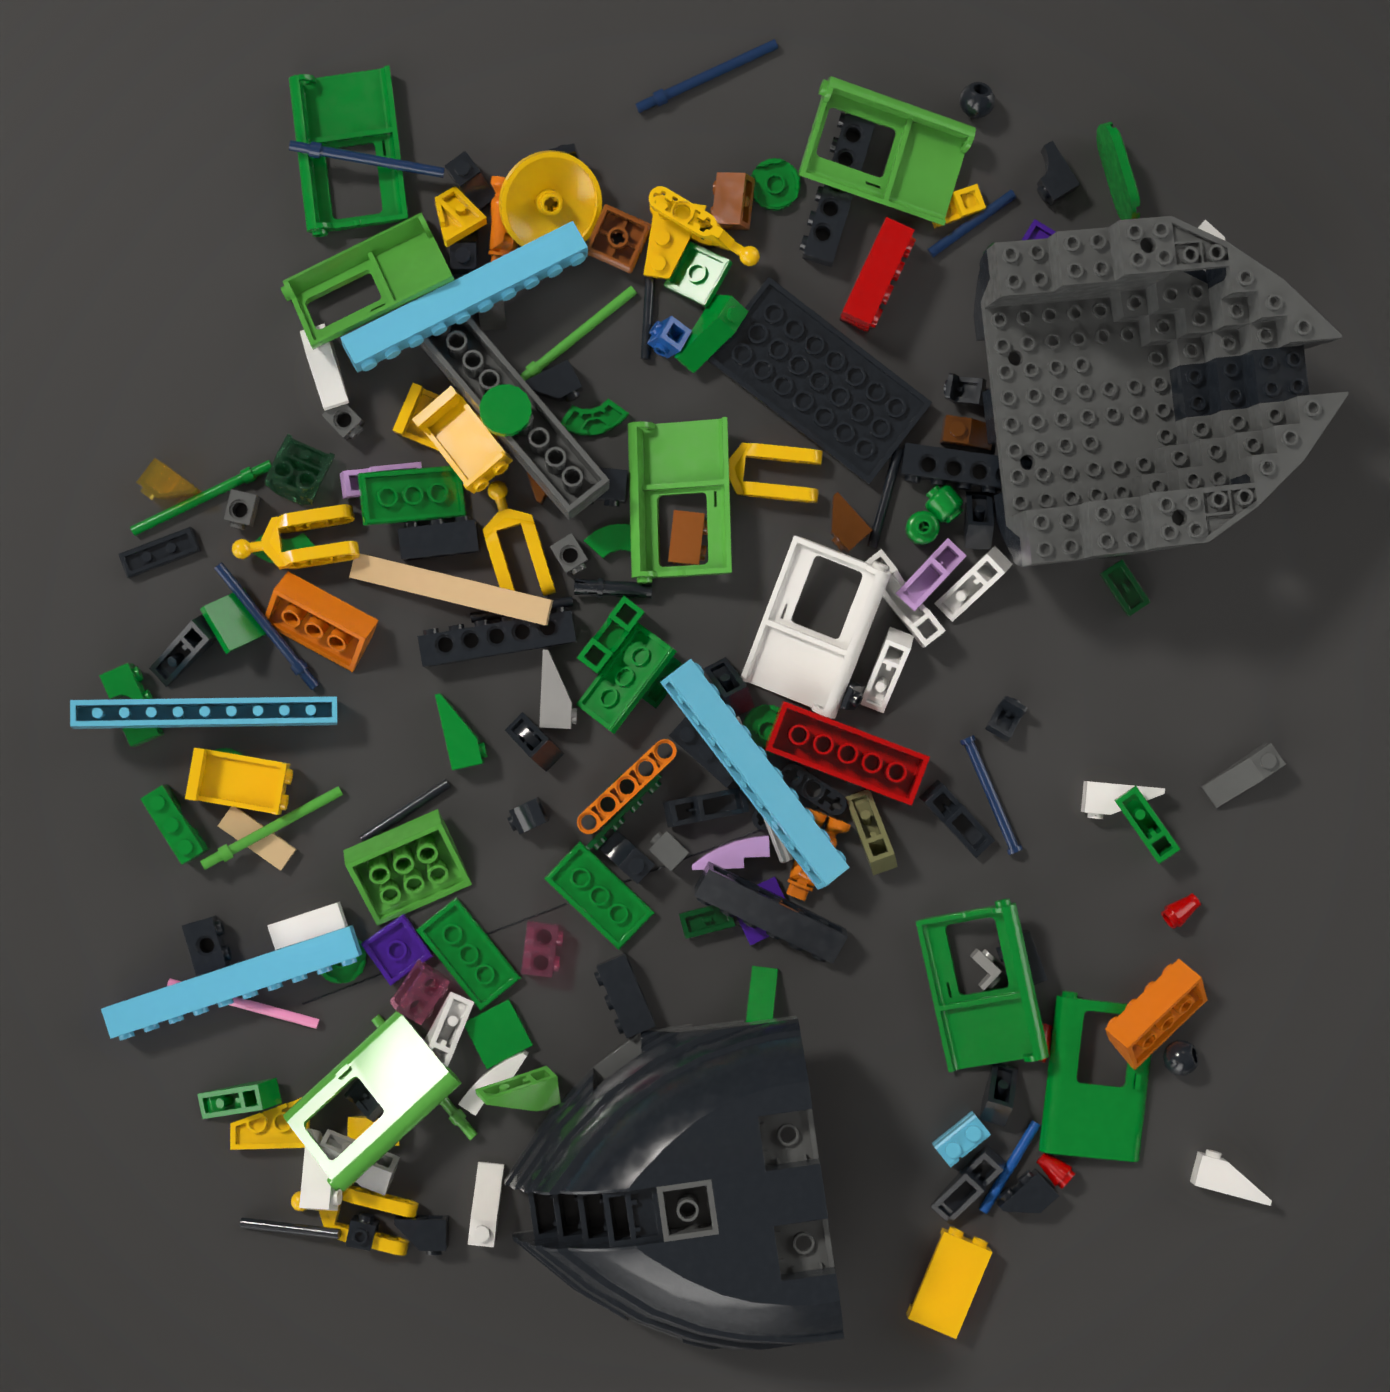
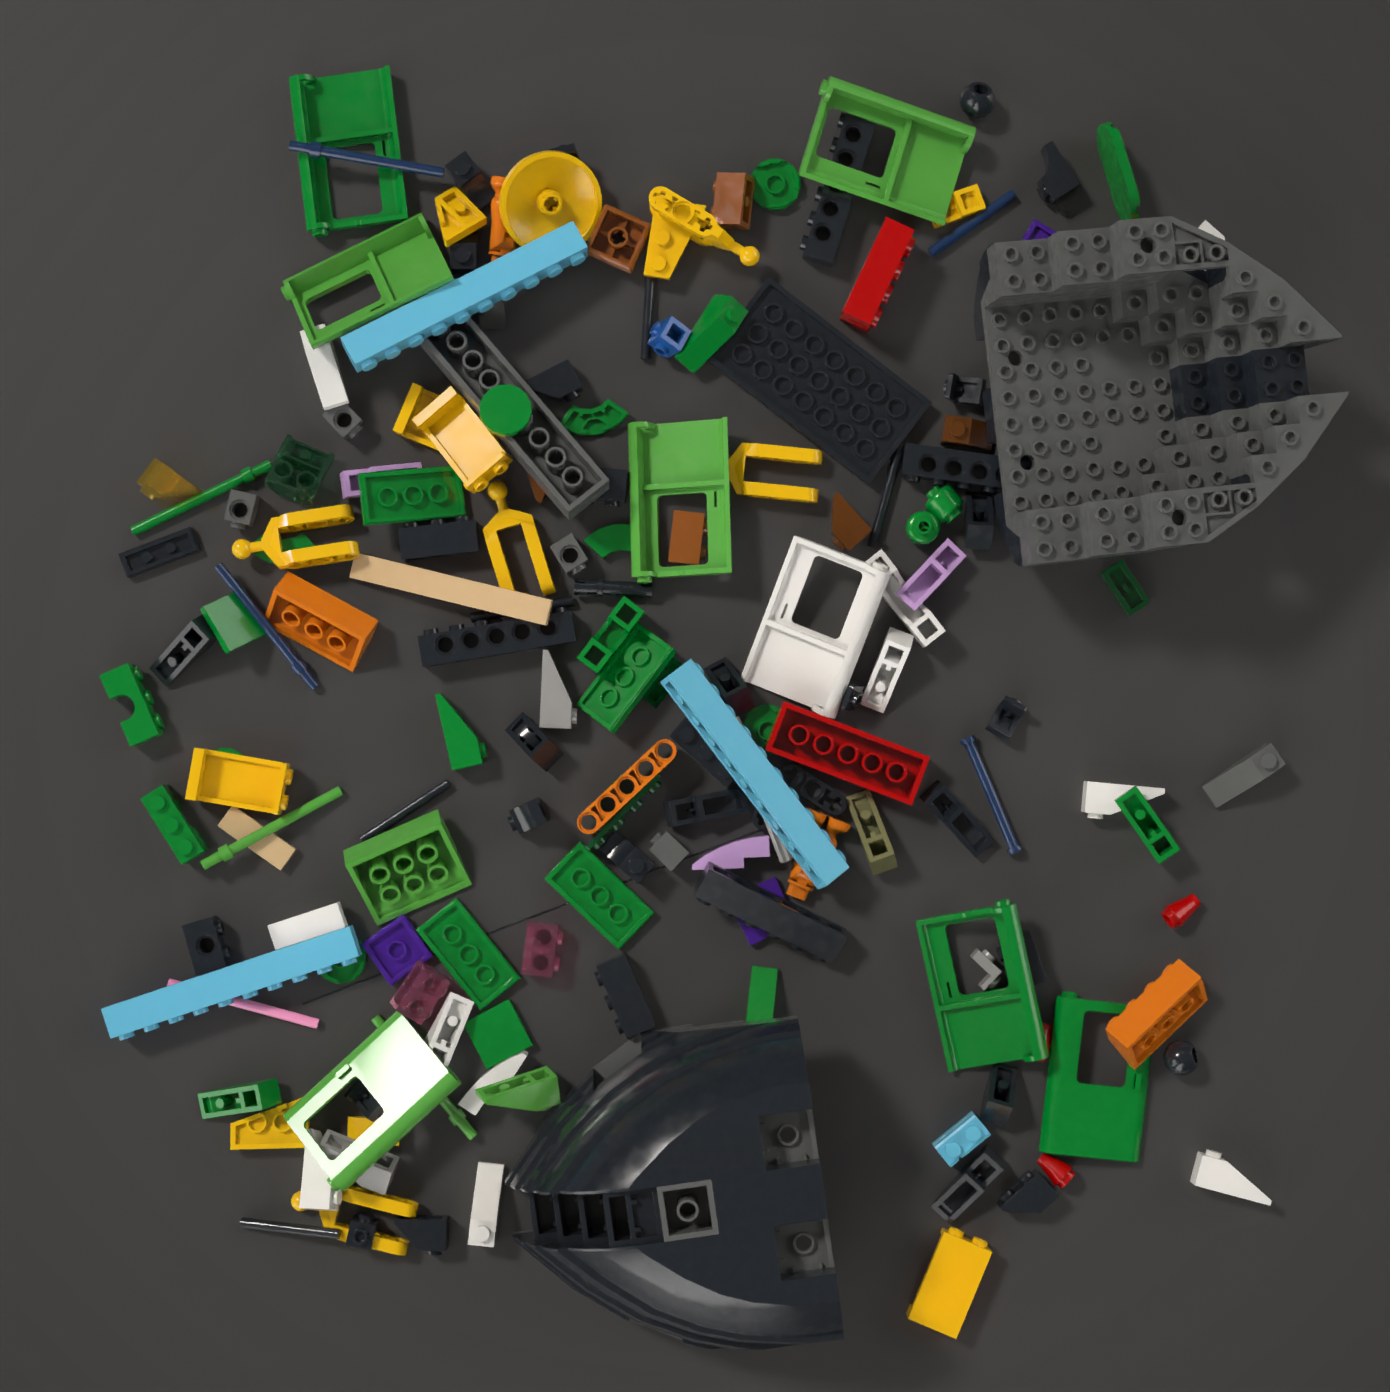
medium azure brick [70,697,337,729] -> none
bright green bar [520,286,637,381] -> none
dark blue bar [635,39,778,113] -> none
tile [664,241,733,308] -> none
dark green plate [679,905,735,939] -> none
white slope [934,546,1012,622] -> none
blue bar [979,1120,1041,1214] -> none

